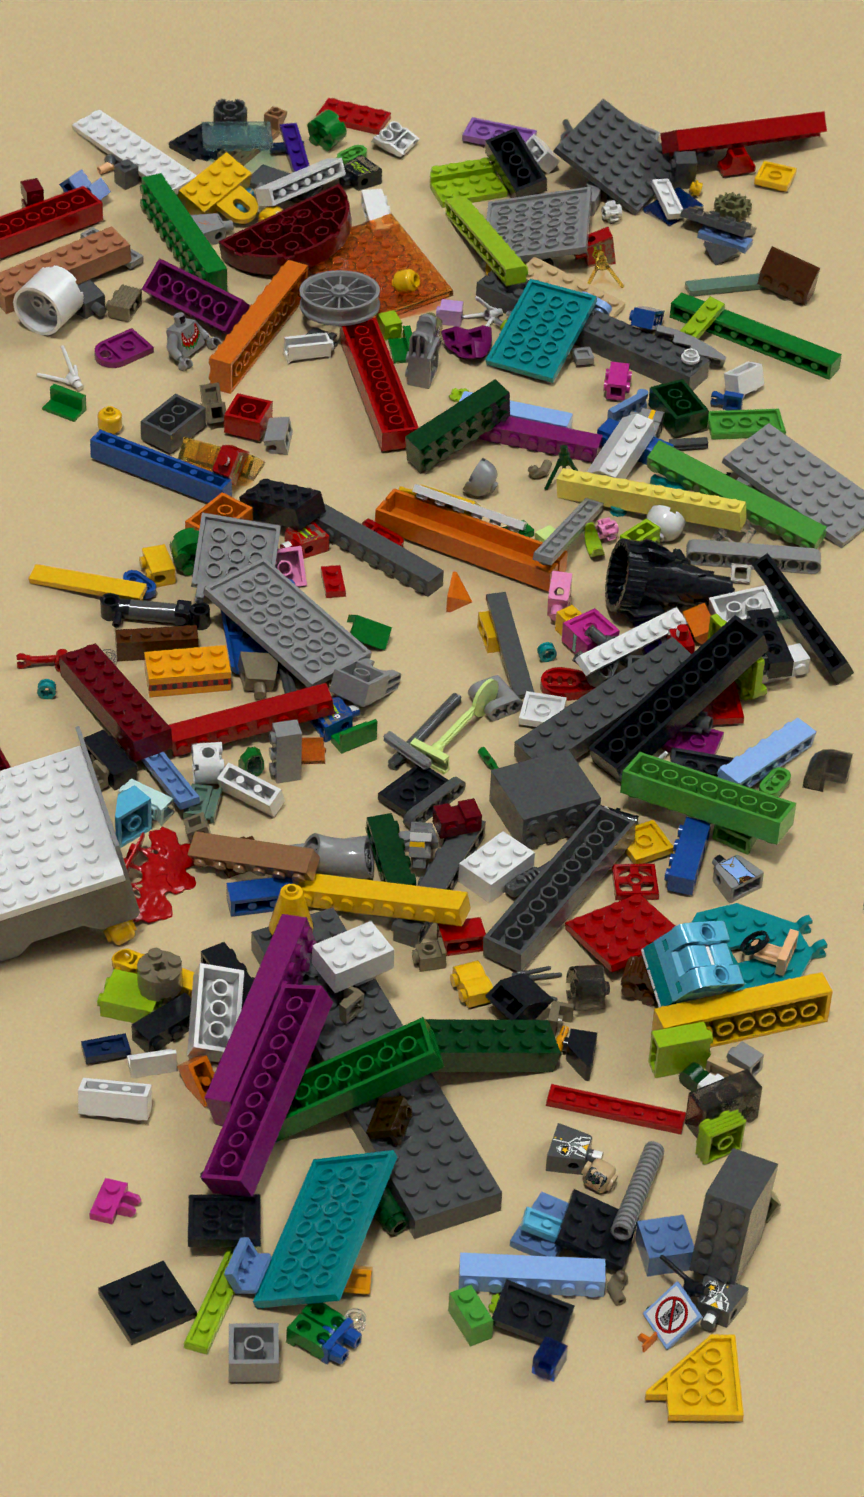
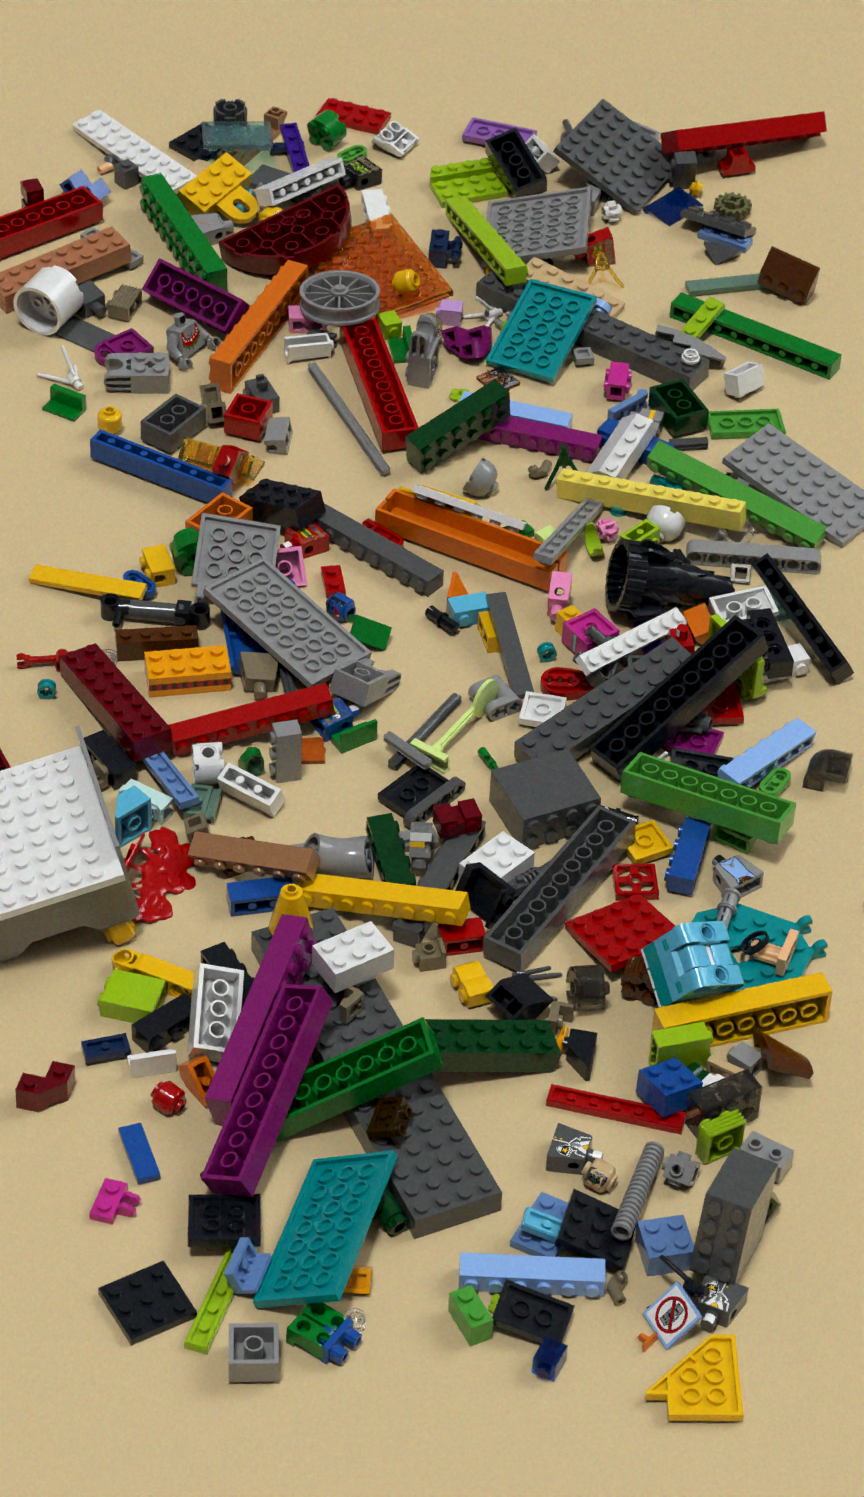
white brick [78,1078,152,1121] -> none
dark tan brick [137,947,182,1002] -> none
blue brick [629,306,665,330] -> none
white plate [651,179,683,220] -> none
blue plate [710,391,744,410] -> none
yellow plate [754,161,797,192] -> none
none -> dark red brick [15,1061,76,1113]
none -> dark grey window [54,316,115,352]
none -> light grey brick [104,352,169,394]
none -> blue tile [118,1122,161,1185]
none -> red head [151,1081,186,1115]
none -> dark grey brick [243,374,280,414]
none -> bright pink brick [288,305,326,333]
none -> light grey axle [308,362,390,476]
none -> blue head [326,592,356,622]
none -> black axle [425,605,460,633]
none -> dark blue brick [428,229,463,269]
none -> medium azure brick [447,591,489,627]
none -> black panel [455,862,517,929]
none -> piece [476,367,520,391]
none -> blue brick [636,1057,703,1117]
none -> light grey brick [662,1151,701,1187]
none -> light grey pin [716,888,741,929]
none -> light grey brick [739,1131,794,1184]
none -> reddish brown slope [752,1028,814,1079]

